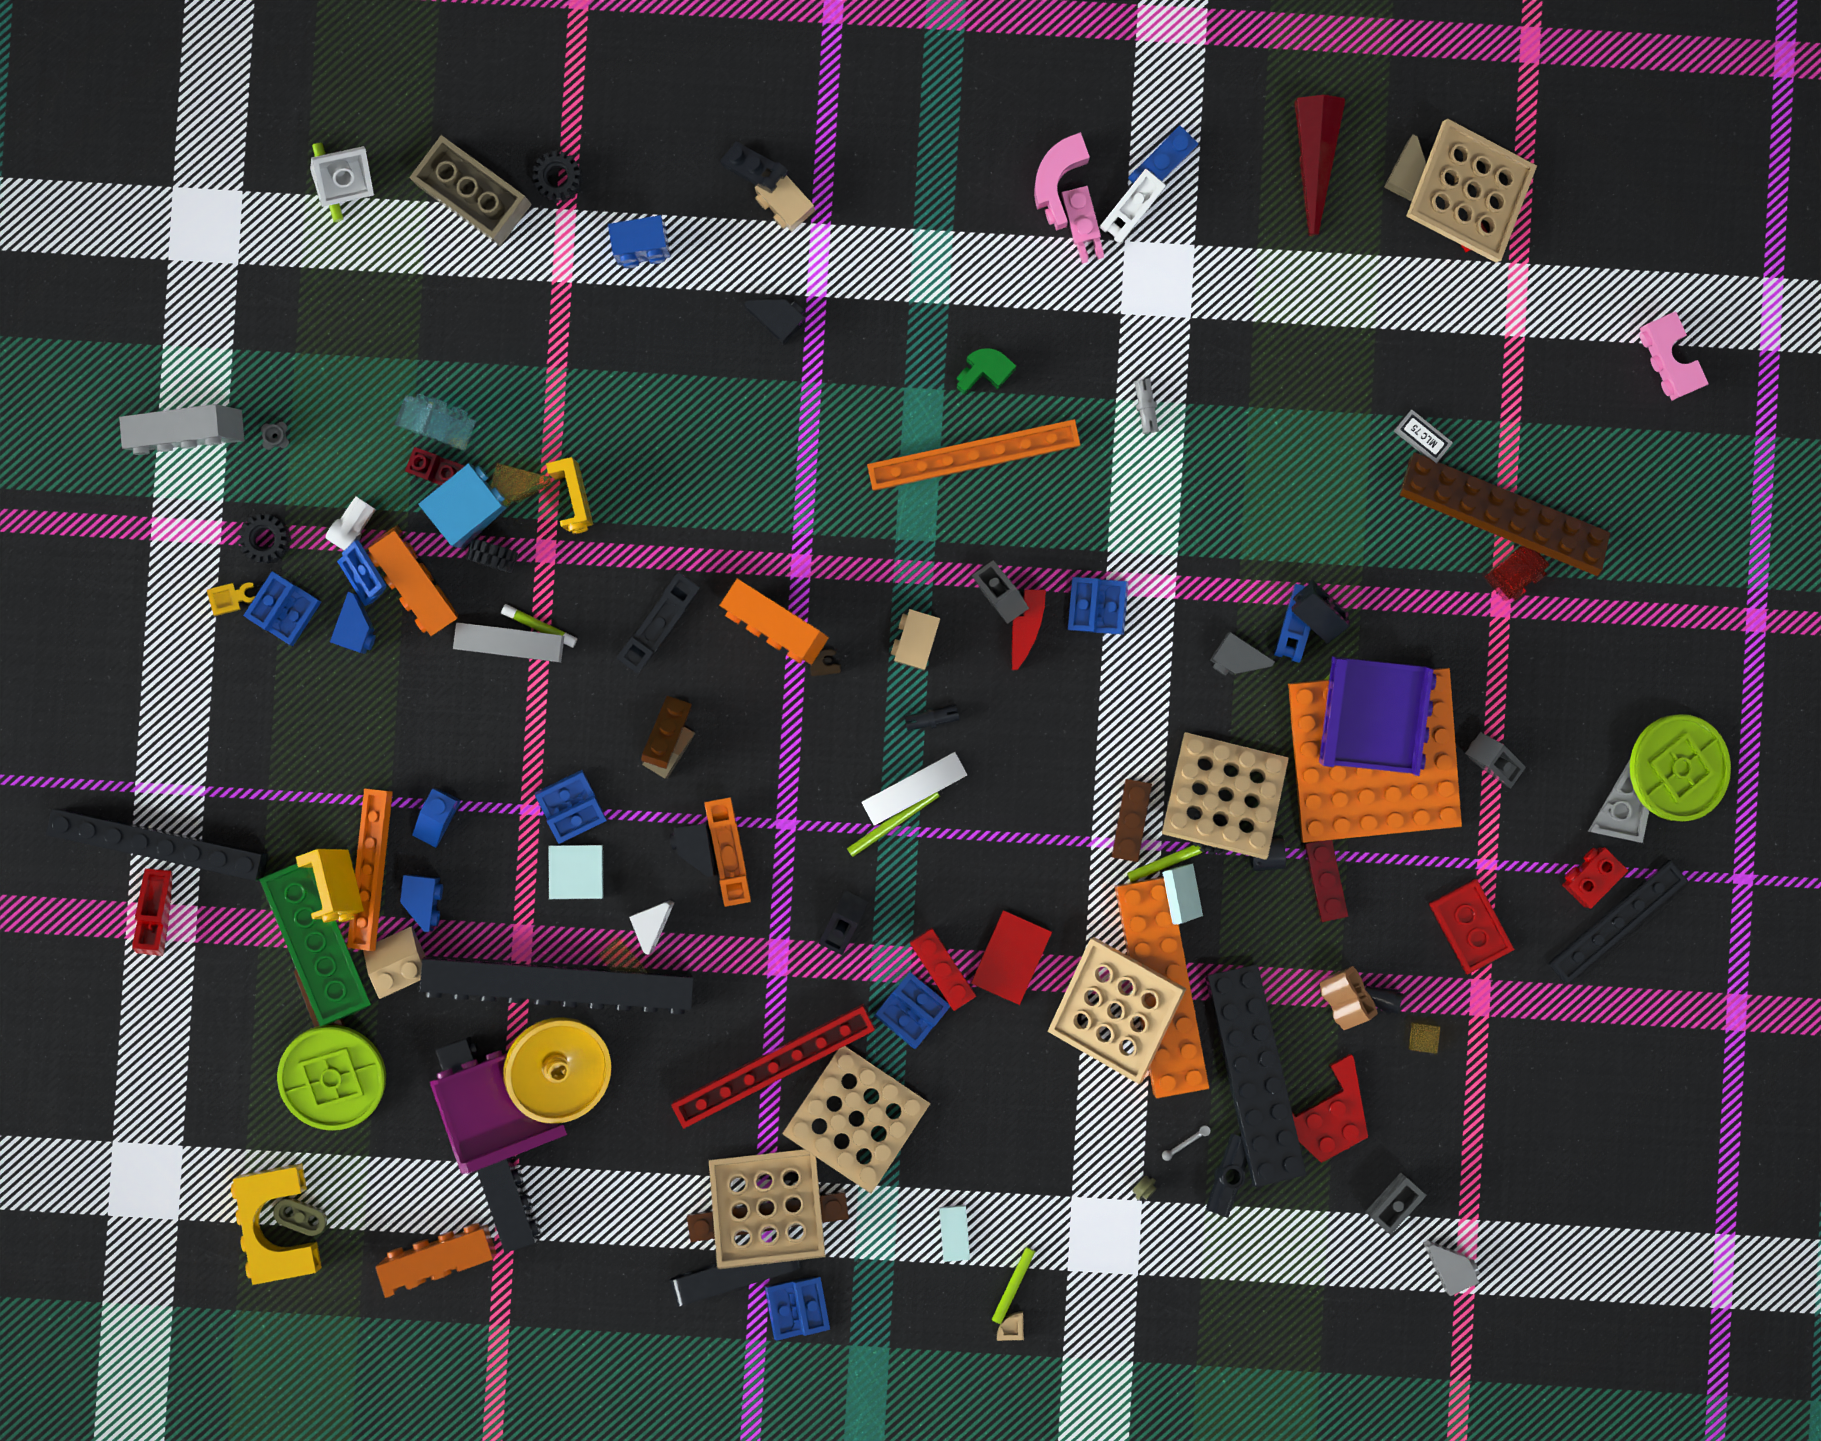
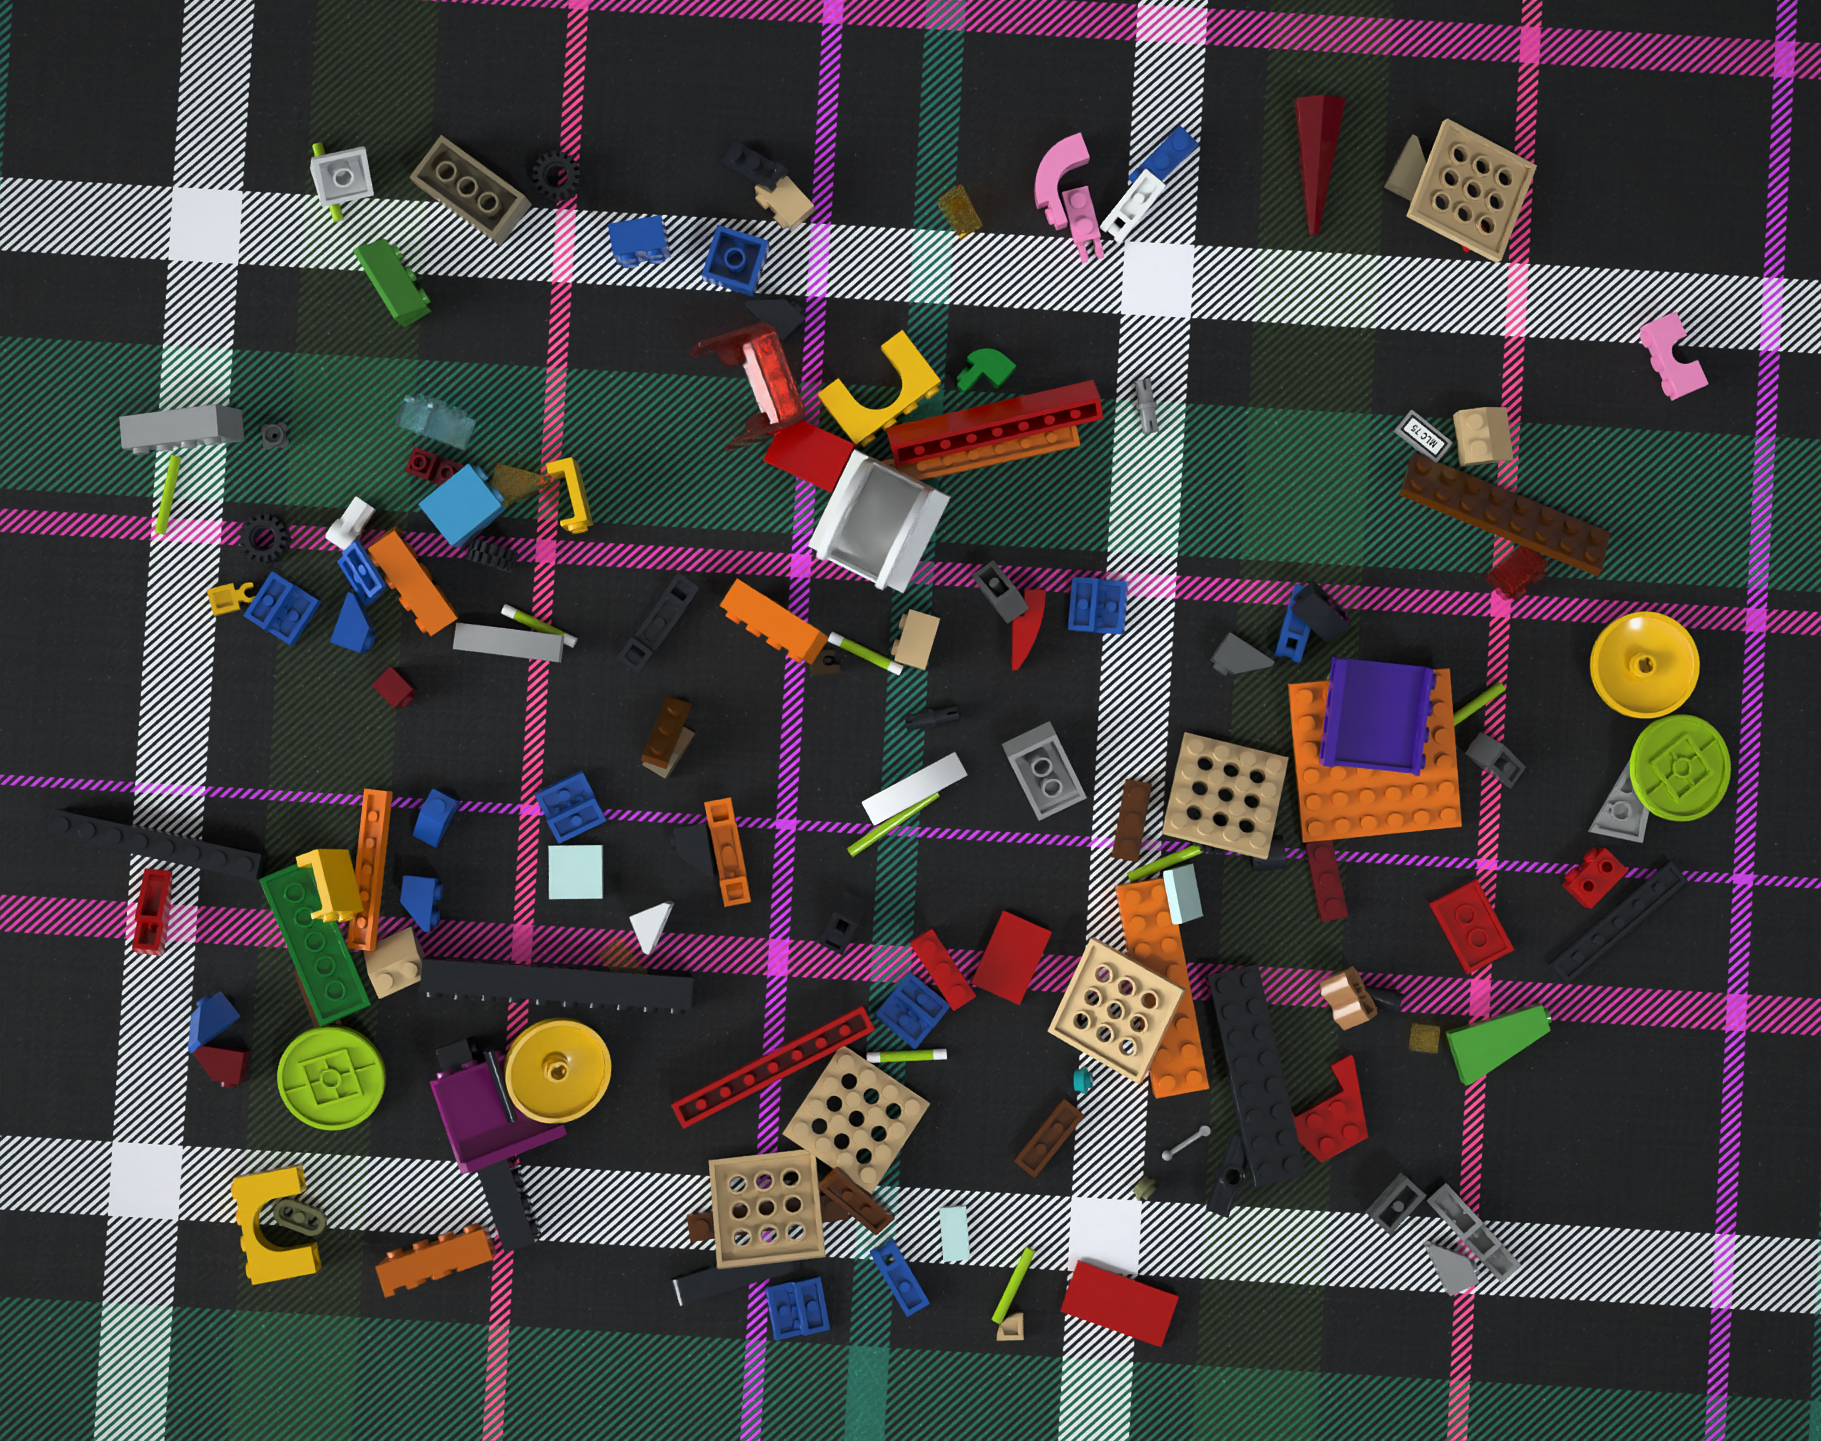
none -> lime bar [155,455,182,535]
none -> blue slope [188,991,240,1053]
none -> dark red slope [193,1043,250,1088]
none -> bright green slope [353,239,431,328]
none -> dark red brick [372,666,417,709]
none -> black bar [483,1047,517,1123]
none -> clear red windscreen [690,322,805,452]
none -> blue brick [701,225,770,297]
none -> red tile [763,413,857,494]
none -> white piece [808,449,951,593]
none -> yellow arch [817,330,941,448]
none -> reddish brown plate [819,1166,895,1236]
none -> lime bar [828,632,904,675]
none -> lime bar [867,1049,947,1063]
none -> blue plate [870,1237,930,1317]
none -> red brick [886,380,1103,467]
none -> clear yellow slope [938,184,983,240]
none -> light grey slope [1002,721,1087,821]
none -> reddish brown plate [1014,1098,1085,1178]
none -> red tile [1060,1260,1179,1347]
none -> teal plate [1074,1067,1093,1094]
none -> light grey slope [1427,1183,1522,1284]
none -> bright green slope [1445,1003,1552,1085]
none -> tan slope [1453,407,1513,467]
none -> lime bar [1453,682,1506,726]
none -> yellow dish [1590,612,1700,719]

